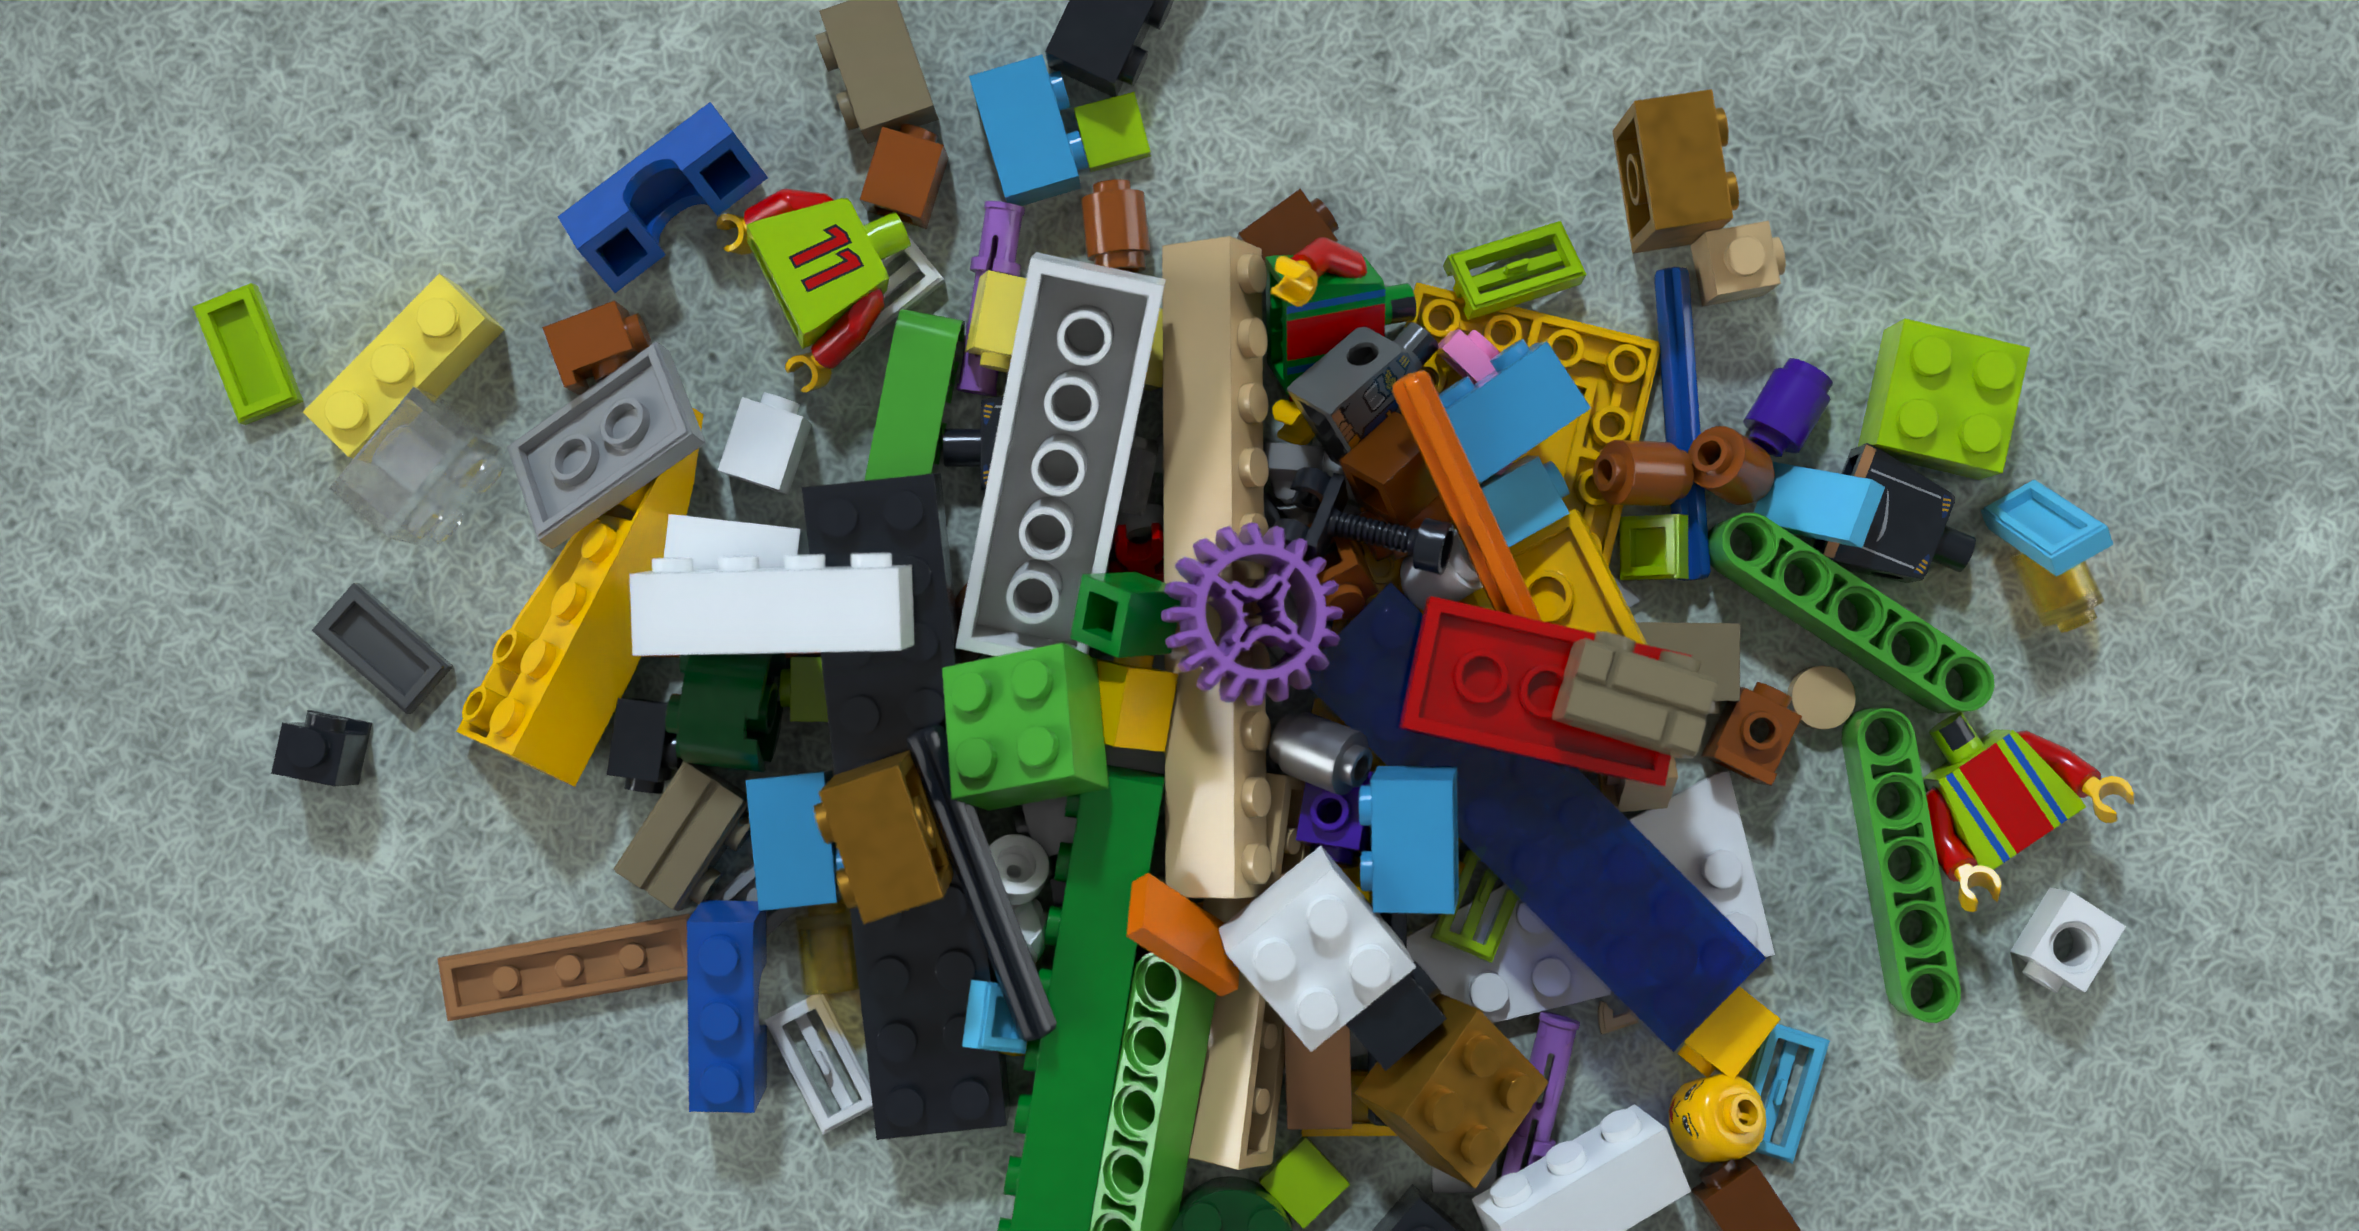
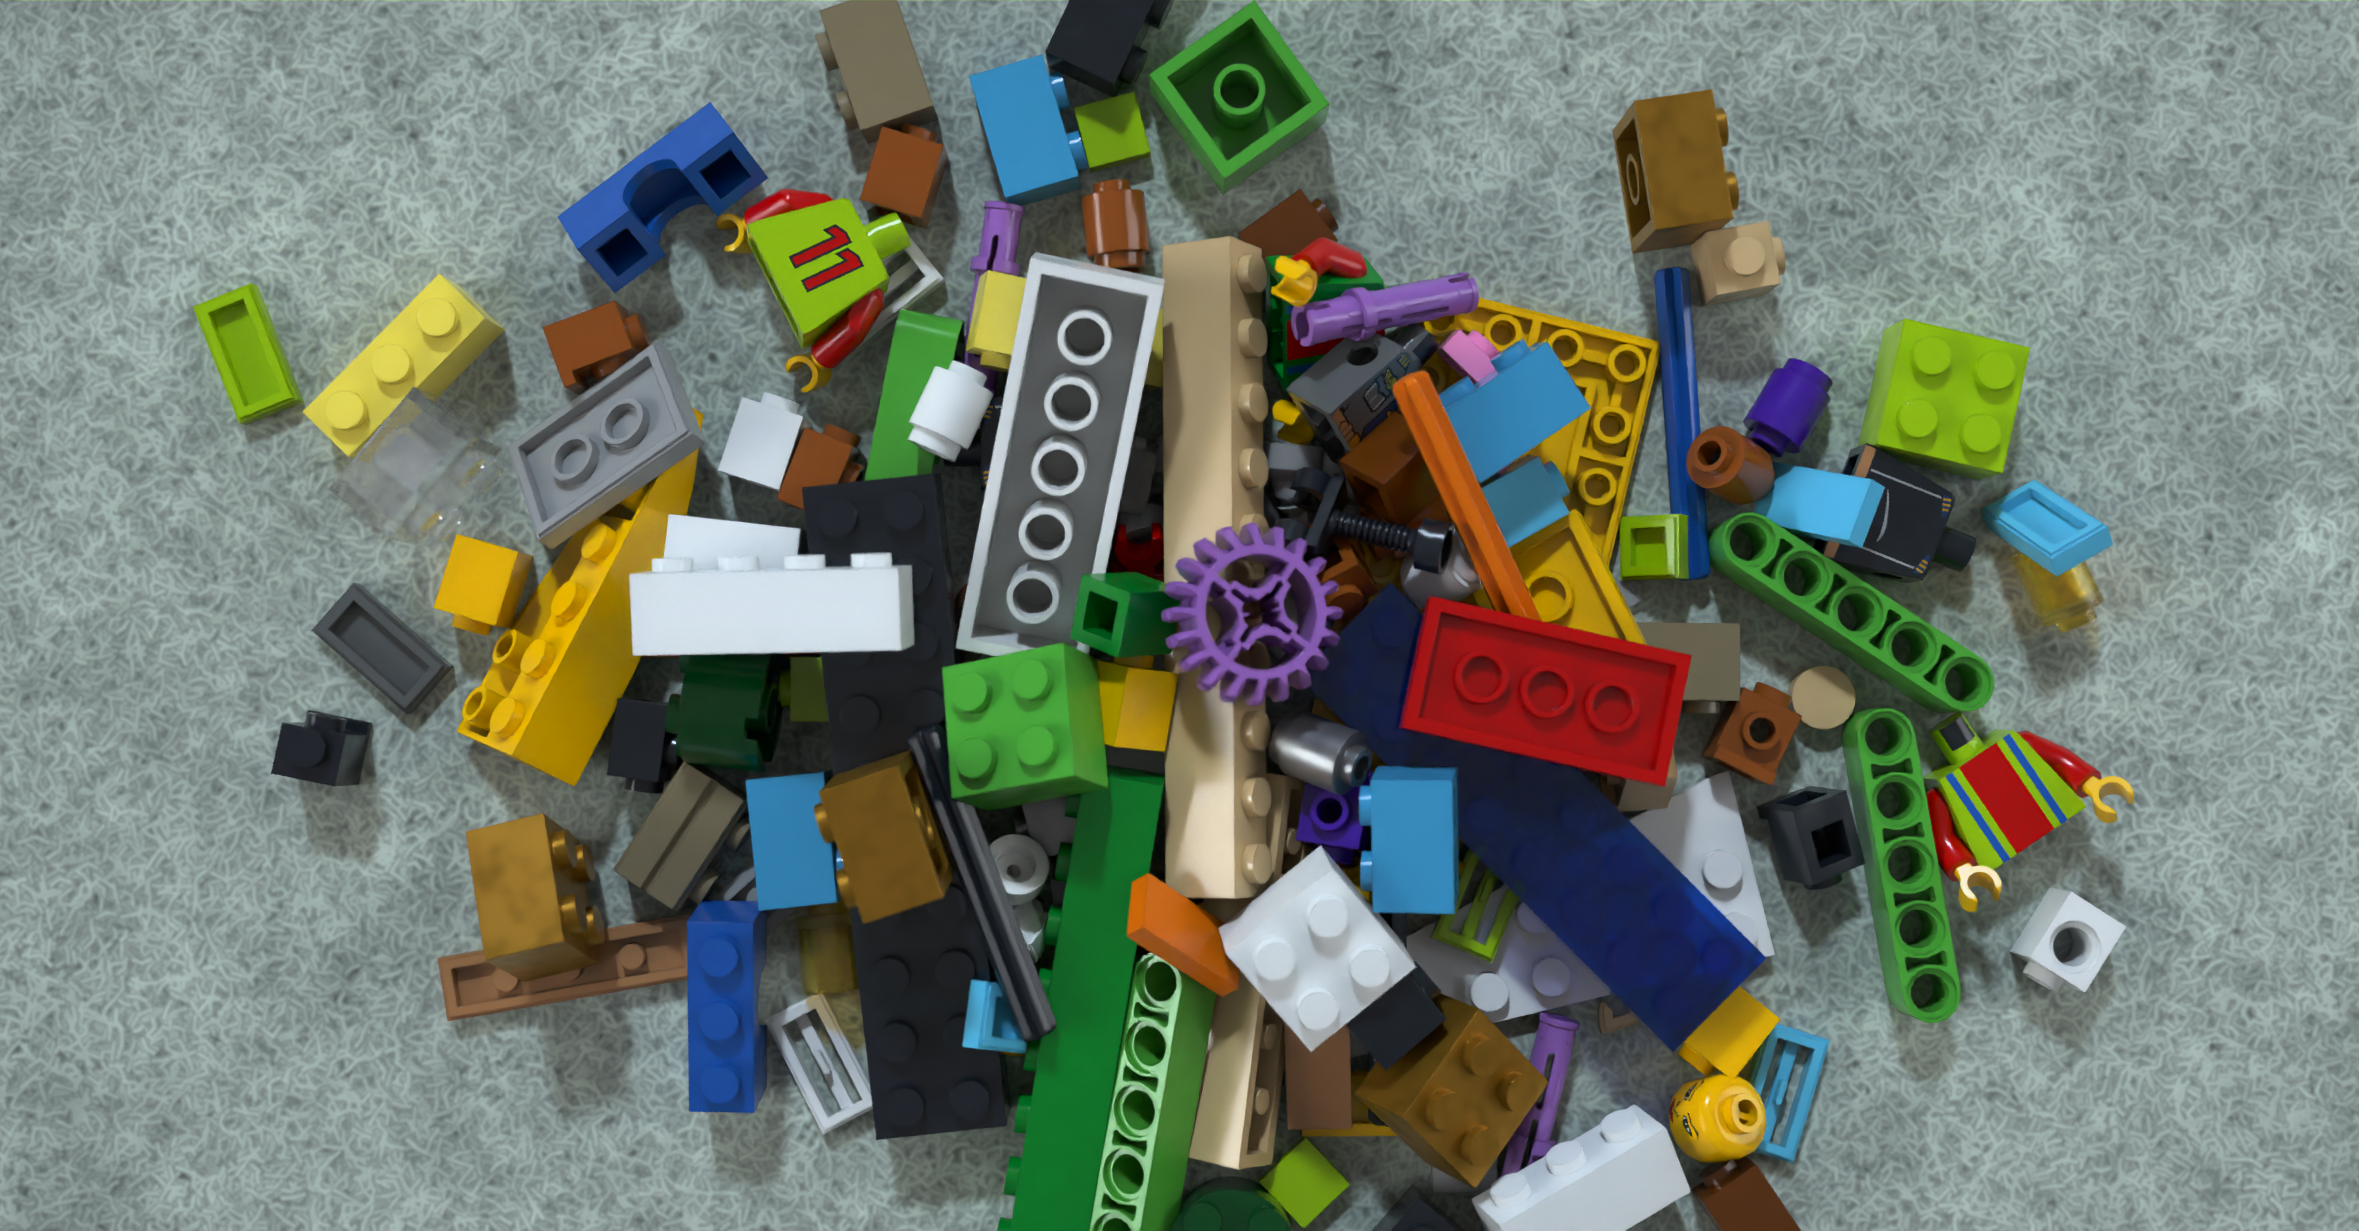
lime tile [1443,221,1587,320] -> none
dark tan brick [1552,631,1717,759] -> none
dark orange brick [1593,440,1694,506] -> none
none -> yellow brick [434,534,534,636]
none -> pearl gold brick [466,813,605,982]
none -> dark orange brick [776,423,865,511]
none -> white brick [908,360,994,462]
none -> bright green brick [1149,0,1330,195]
none -> medium lavender pin [1291,272,1479,347]
none -> black brick [1757,786,1866,890]

